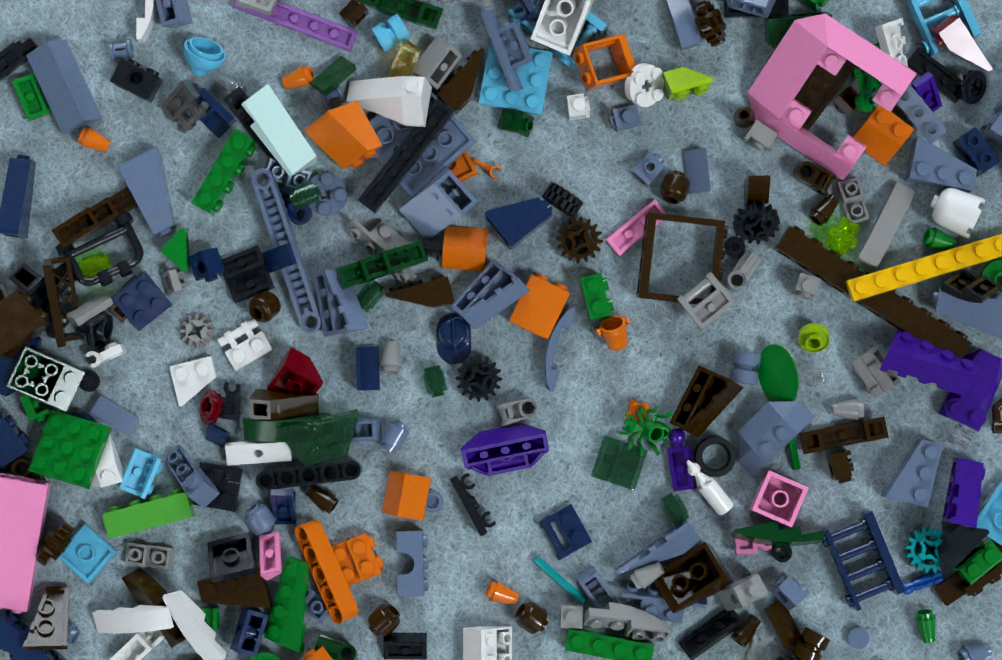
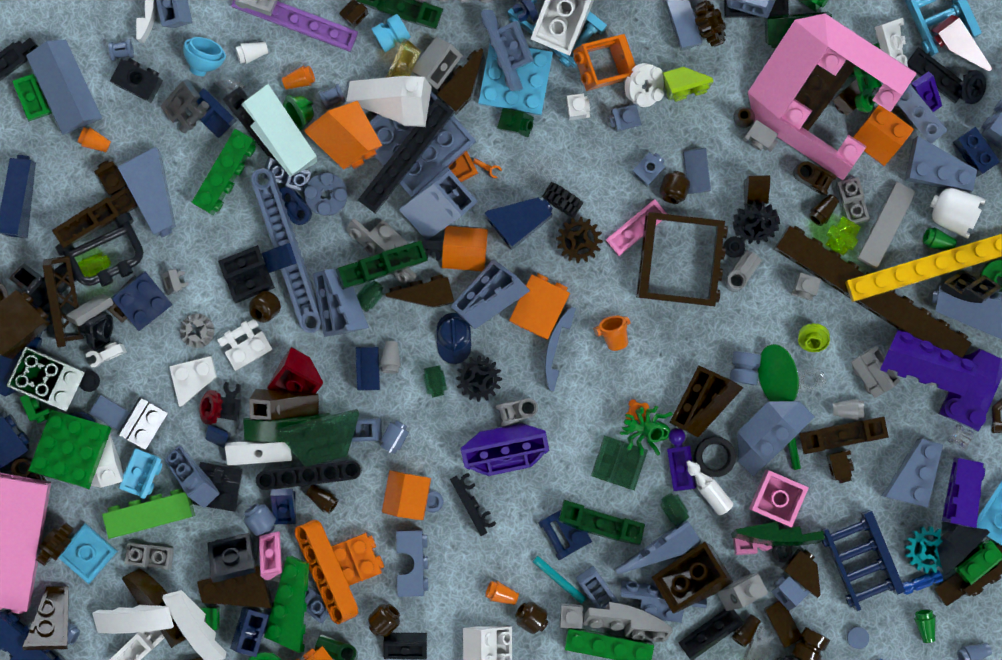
green slope [161,228,190,273] -> none
dark blue brick [188,247,225,283] -> none
clear green brick [288,181,322,209] -> none
dark green tile [310,56,357,96] -> none
green brick [579,273,614,321] -> none
light grey cone [631,562,665,589] -> none
light grey plate [677,272,735,330] -> none
none -> dark brown bracket [94,160,127,196]
none -> plate [117,397,168,450]
none -> white cone [235,41,268,64]
none -> green piece [283,94,314,131]
none -> dark green slope [558,500,645,545]
none -> dark brown slope [782,549,821,598]

